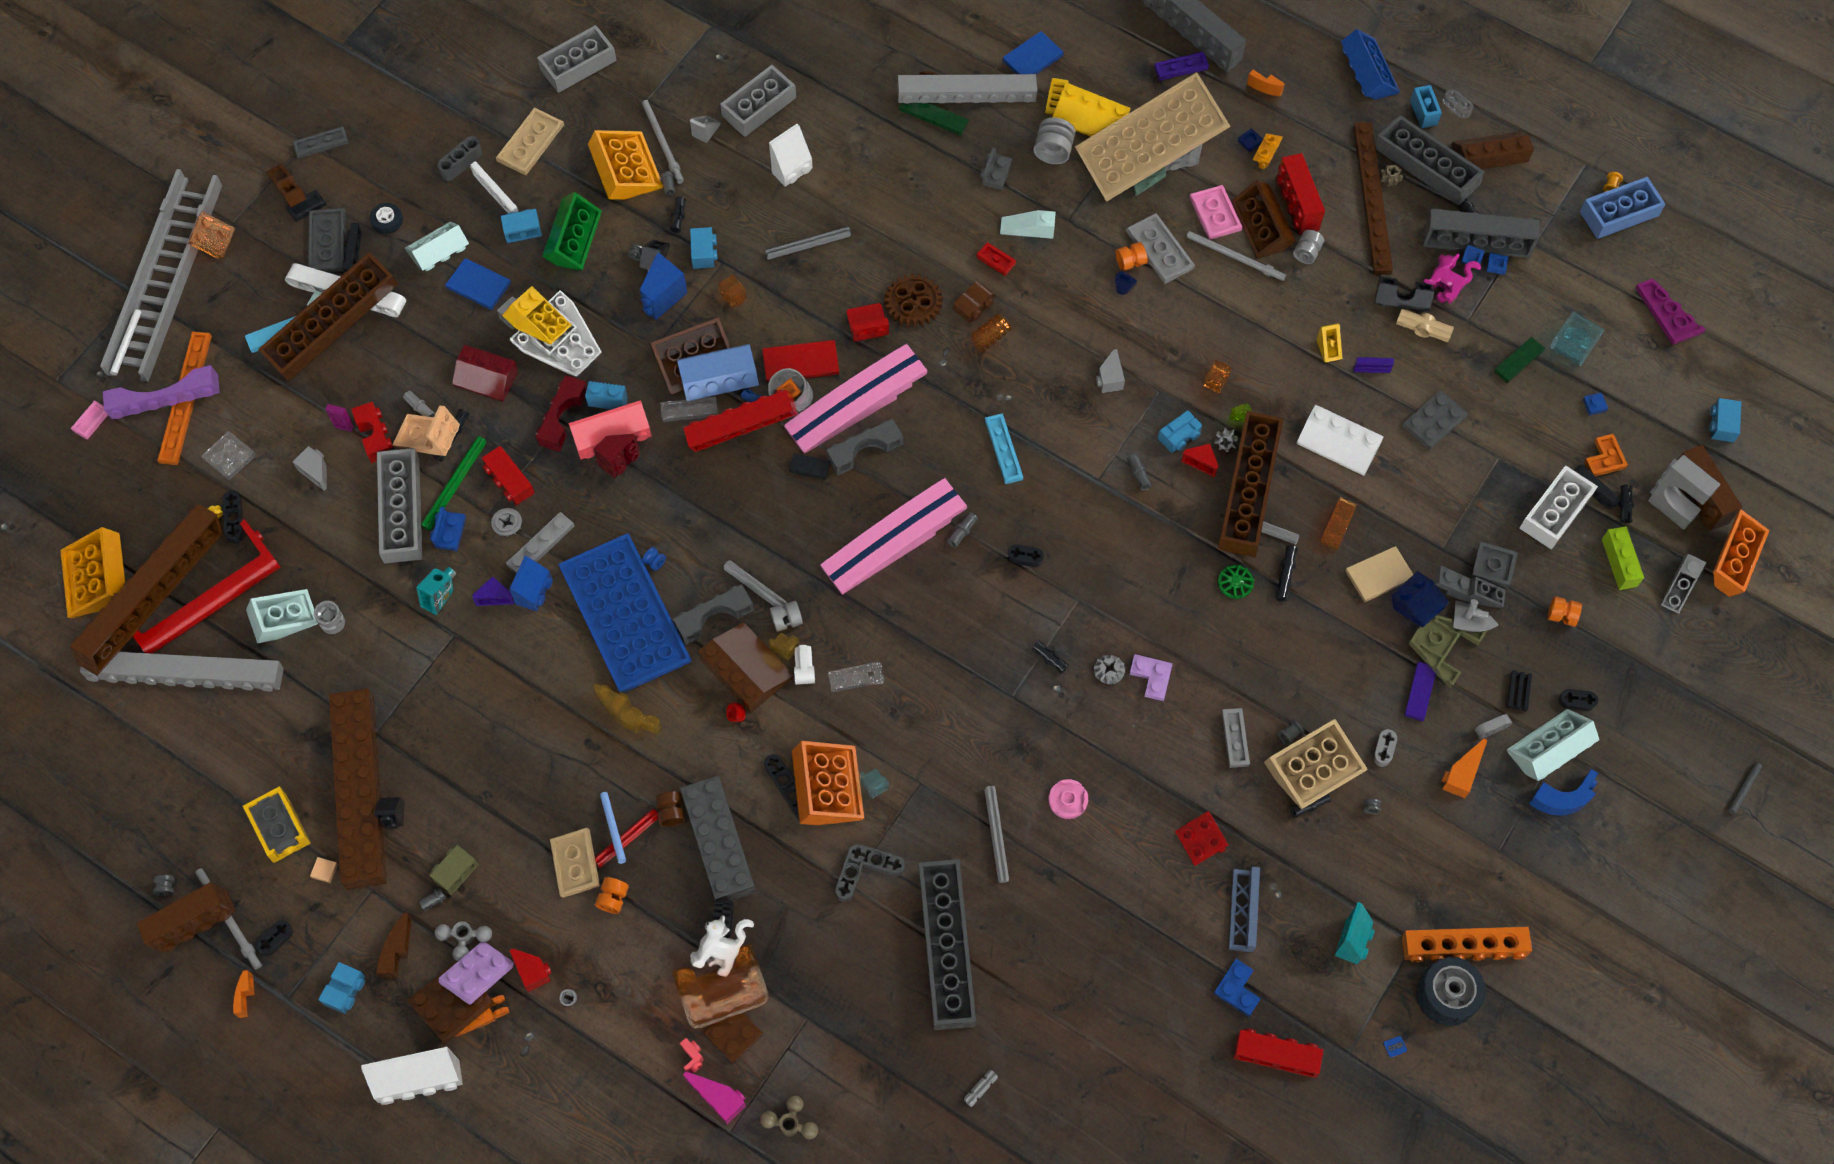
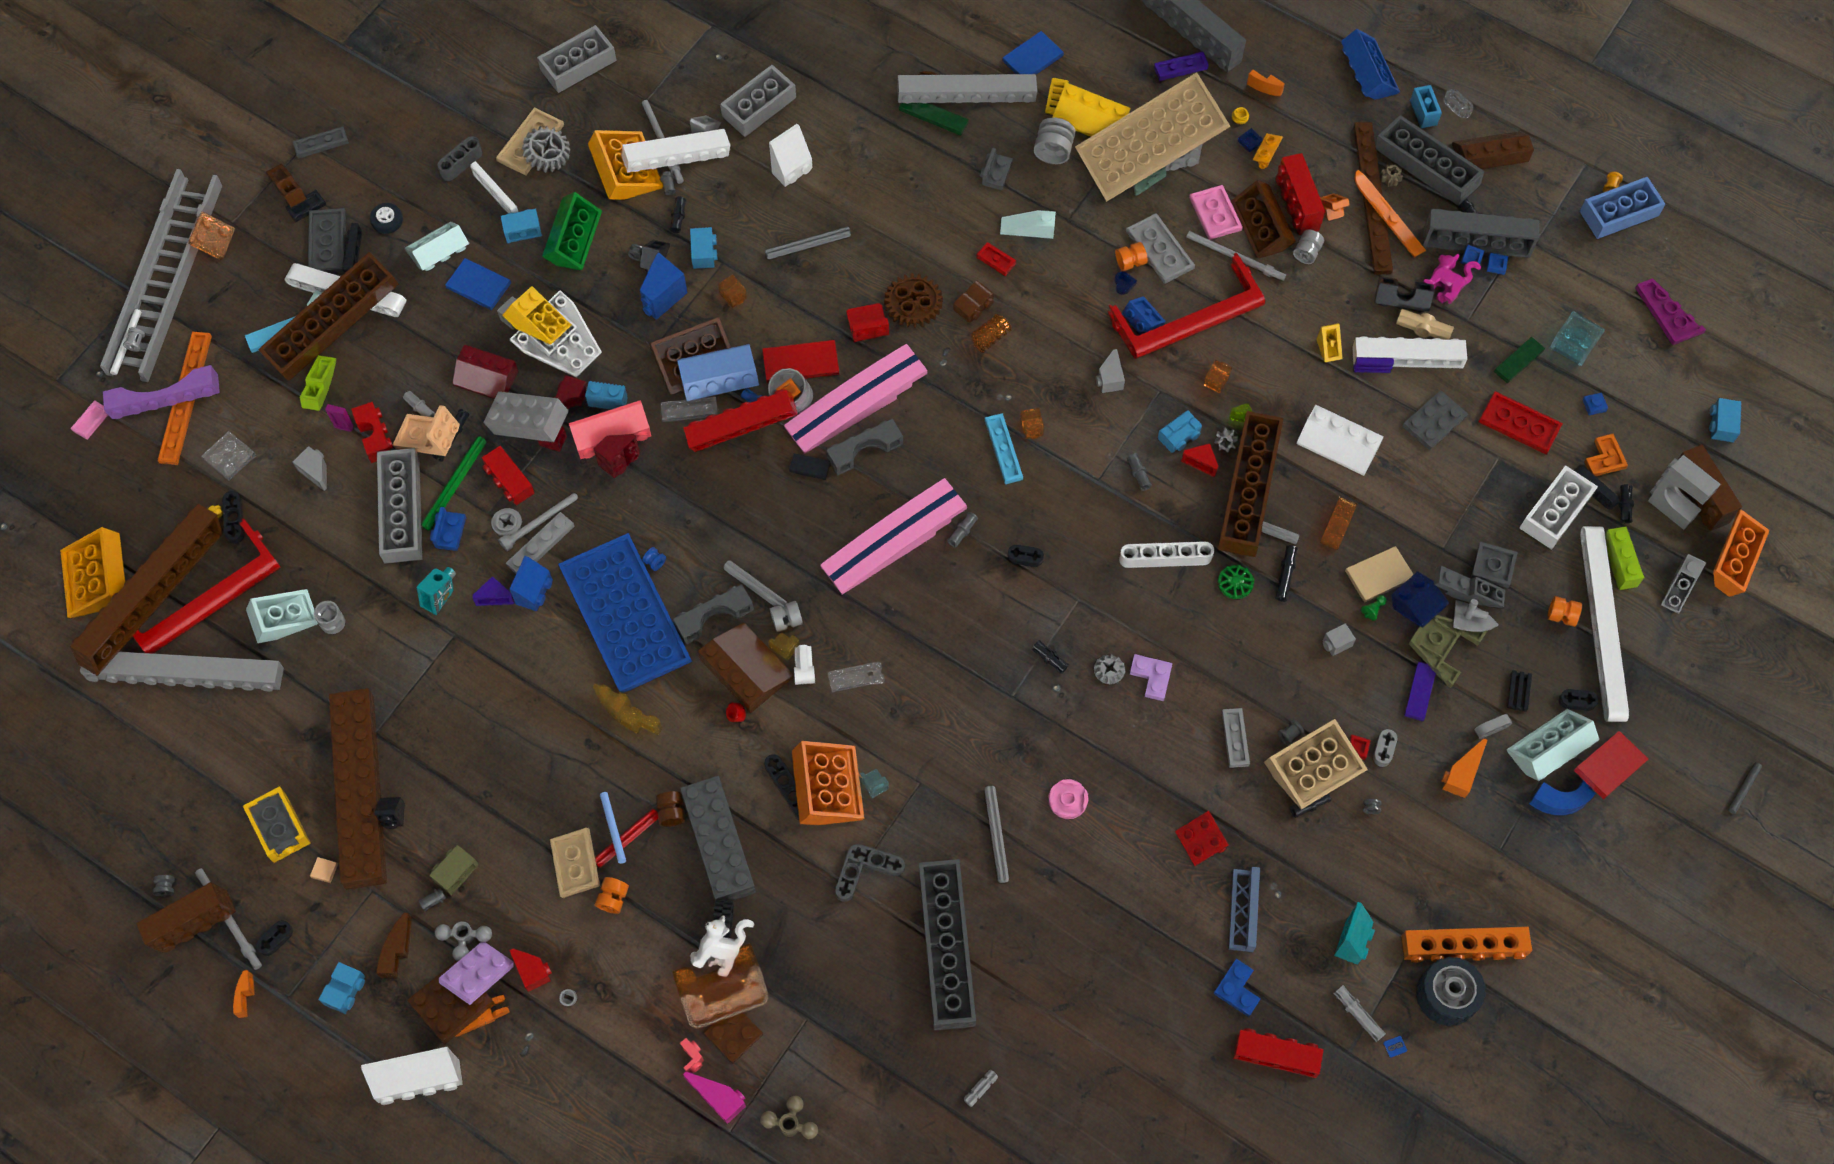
none -> light grey bush [123,327,145,352]
none -> lime slope [300,355,336,411]
none -> light grey brick [483,391,568,442]
none -> light grey piece [498,493,578,552]
none -> light grey gear [522,126,570,173]
none -> white brick [621,129,730,173]
none -> clear orange brick [1020,408,1044,439]
none -> red piece [1108,253,1265,359]
none -> white beam [1119,542,1214,568]
none -> blue bracket [1122,296,1166,335]
none -> yellow plate [1232,107,1249,124]
none -> orange slope [1320,193,1349,221]
none -> light grey brick [1322,623,1356,656]
none -> light grey pin [1333,985,1386,1042]
none -> red tile [1349,734,1371,760]
none -> white brick [1352,336,1467,368]
none -> orange piece [1354,170,1426,258]
none -> green piece [1361,595,1387,621]
none -> red tile [1479,391,1563,455]
none -> red tile [1574,731,1649,800]
none -> white beam [1581,526,1629,722]

